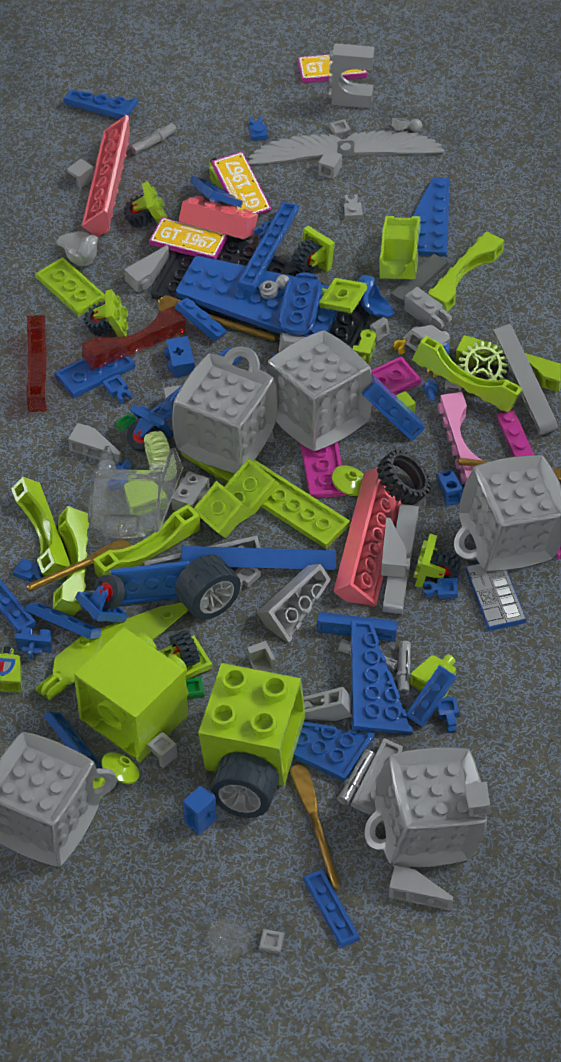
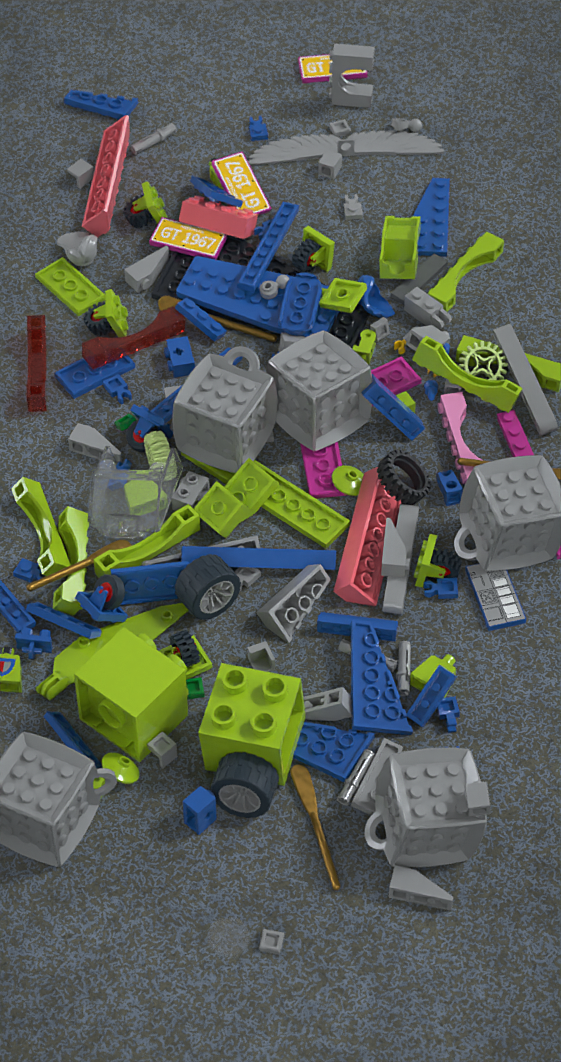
blue tile [303,869,360,949] -> none

